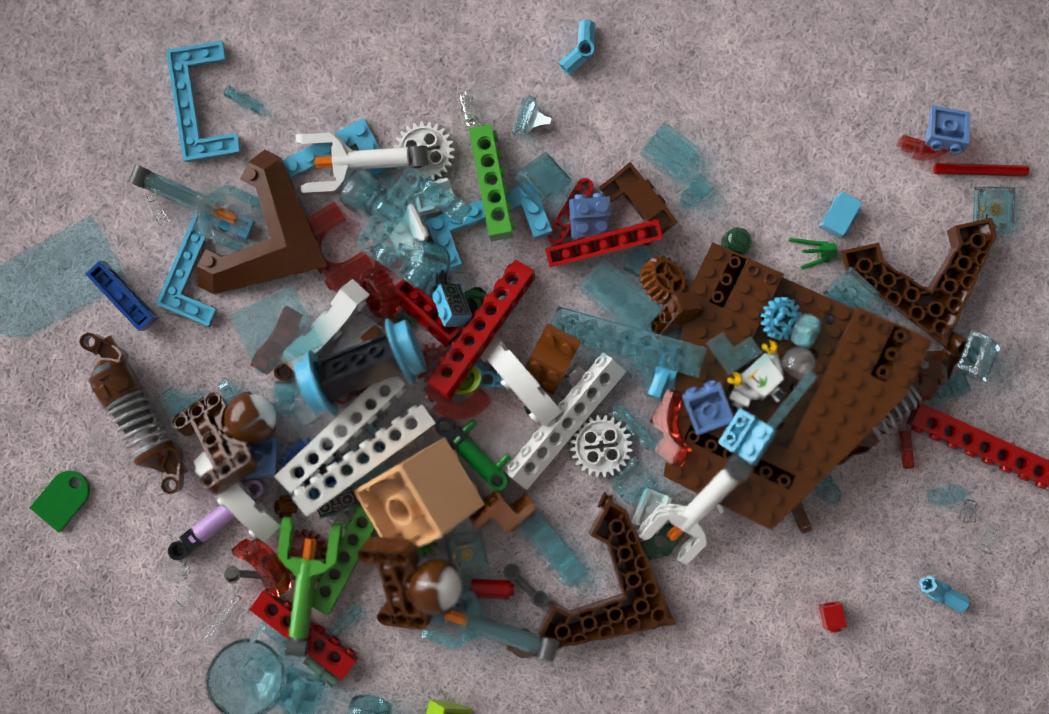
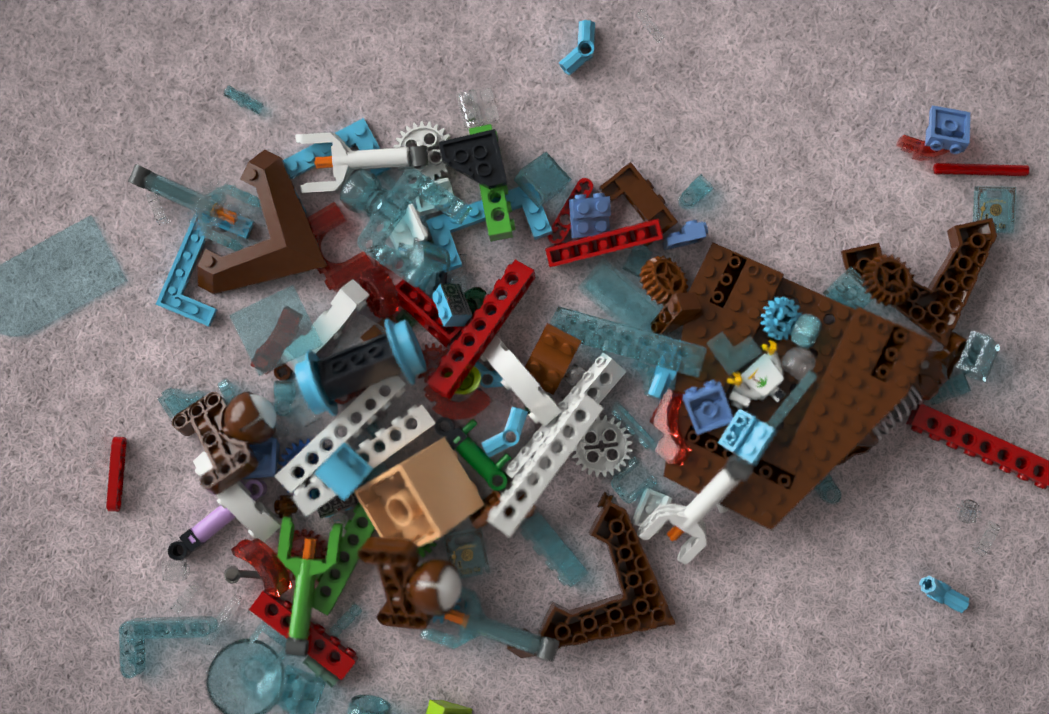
green tile [29,471,90,532] -> none
reddish brown piece [79,333,188,494] -> none
blue brick [85,261,159,331] -> none
medium azure plate [166,41,241,162] -> none
red brick [471,579,514,600] -> none
dark grey bar [503,564,547,607] -> none
clear light blue piece [512,95,553,136] -> none
clear light blue brick [640,121,701,183] -> none
clear green piece [640,523,686,561] -> none
clear green hair [721,227,752,255] -> none
green plant [788,238,837,269] -> none
reddish brown beam [792,502,812,534] -> none
medium azure brick [819,191,862,238] -> none
red brick [819,601,847,633] -> none
clear red axle [898,430,915,469] -> none
clear light blue beam [927,484,965,506] -> none
none -> red beam [106,436,127,512]
none -> clear light blue beam [119,616,218,679]
none -> medium azure brick [314,442,373,501]
none -> black plate [438,129,508,189]
none -> medium azure piece [482,406,528,457]
none -> white brick [487,394,604,537]
none -> medium blue plate [662,220,708,250]
none -> reddish brown gear [861,254,916,307]

